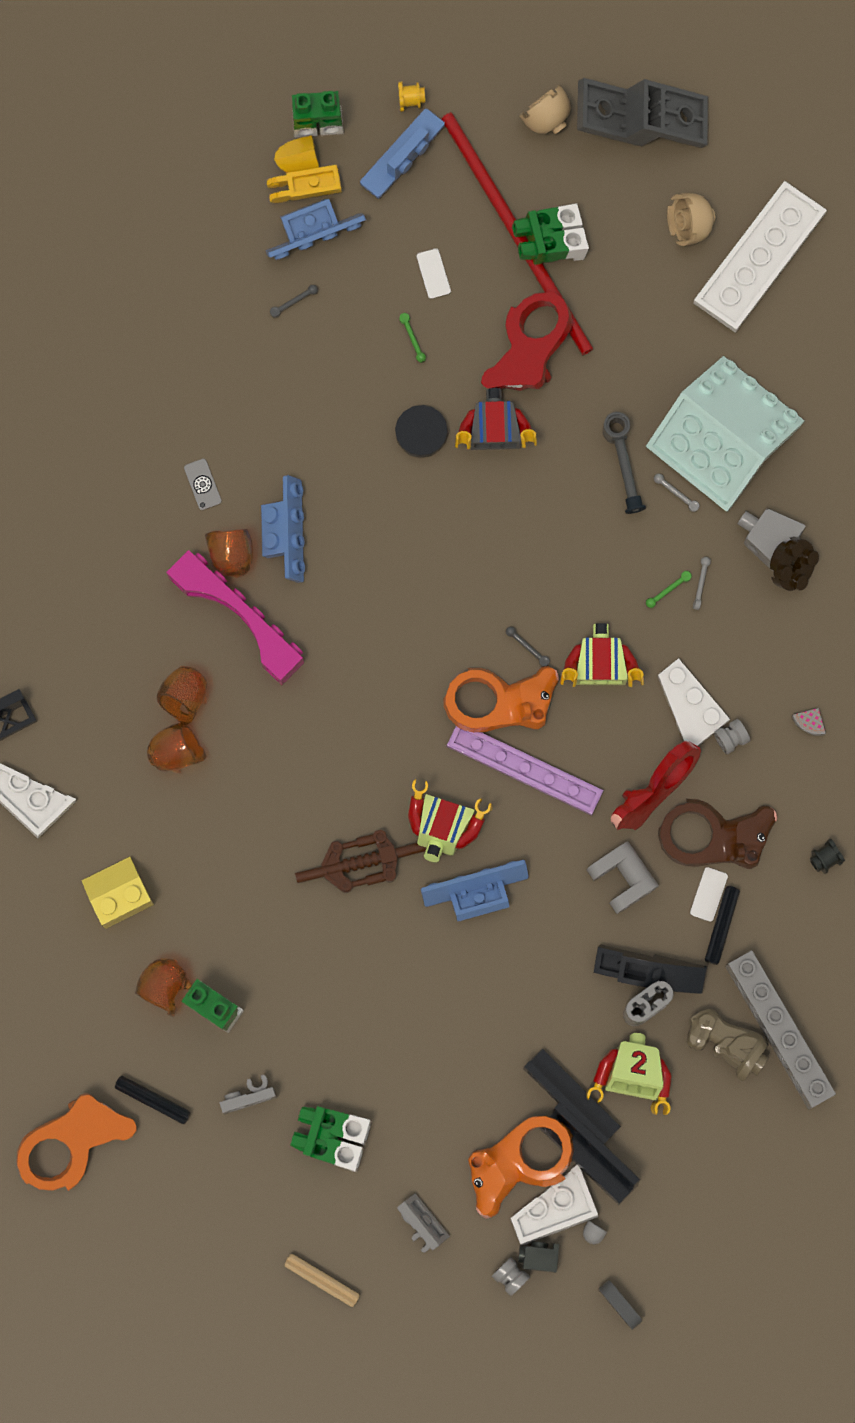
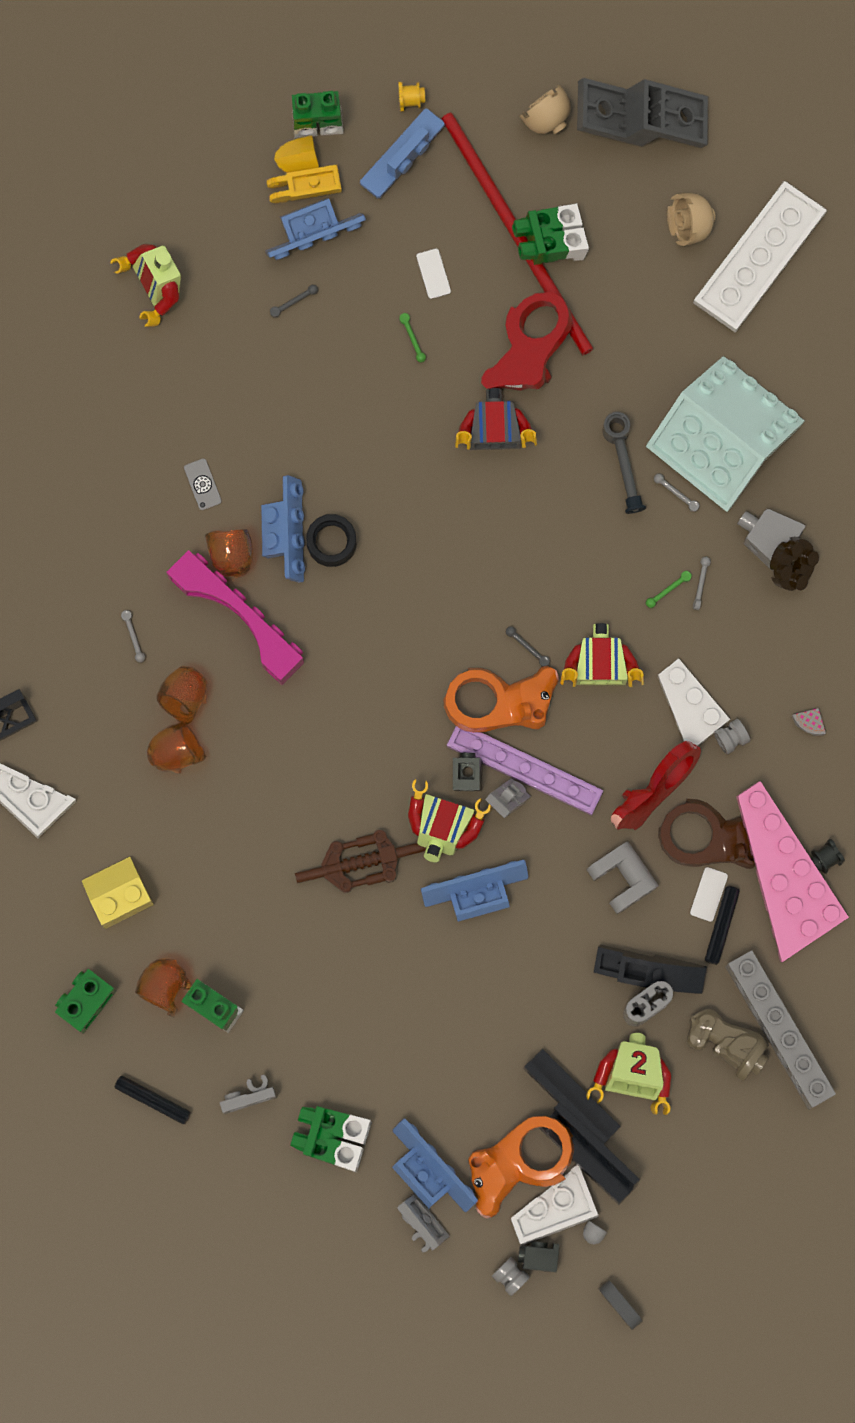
orange animal [16,1093,136,1191] -> none
tan axle [284,1254,360,1307] -> none
black tile [395,405,448,458] -> none
none -> green brick [55,969,117,1034]
none -> torso [110,244,181,327]
none -> light grey hinge [121,610,145,662]
none -> black tyre [306,514,356,567]
none -> medium blue bracket [392,1119,478,1212]
none -> pearl dark grey brick [453,753,482,791]
none -> light grey plate [485,778,531,818]
none -> bright pink wing [736,781,849,962]

